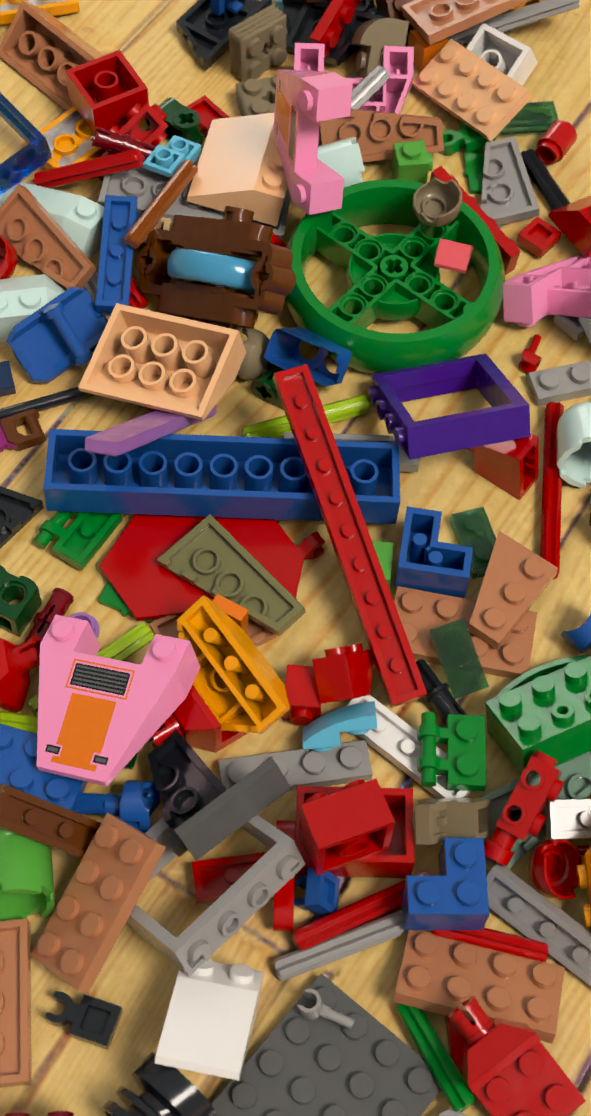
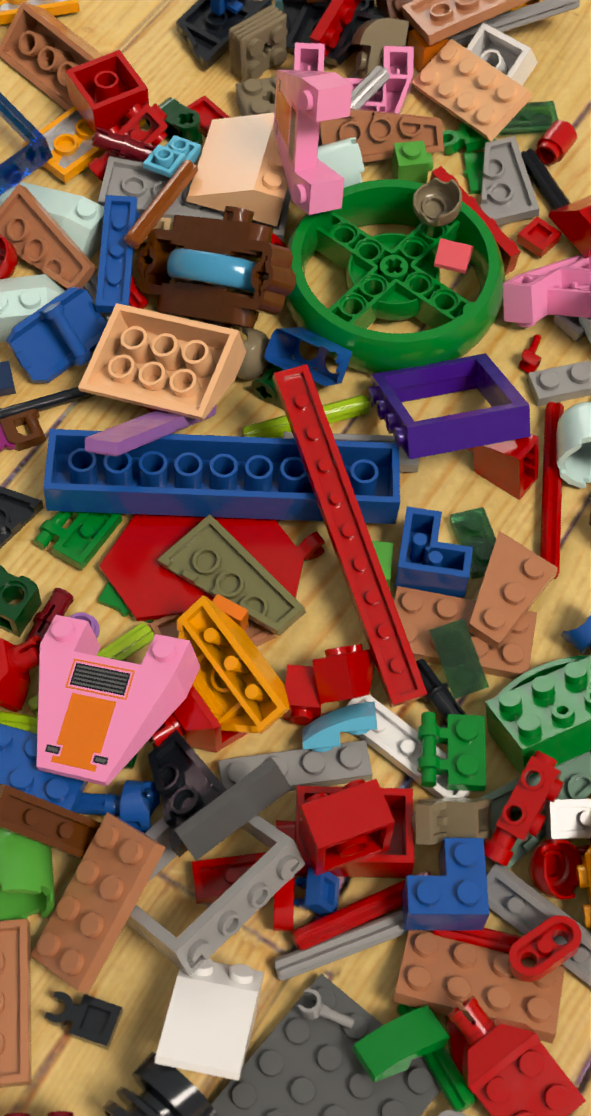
red axle [33,149,145,188] -> none
none -> green slope [352,1005,450,1083]
none -> red plate [508,915,582,982]

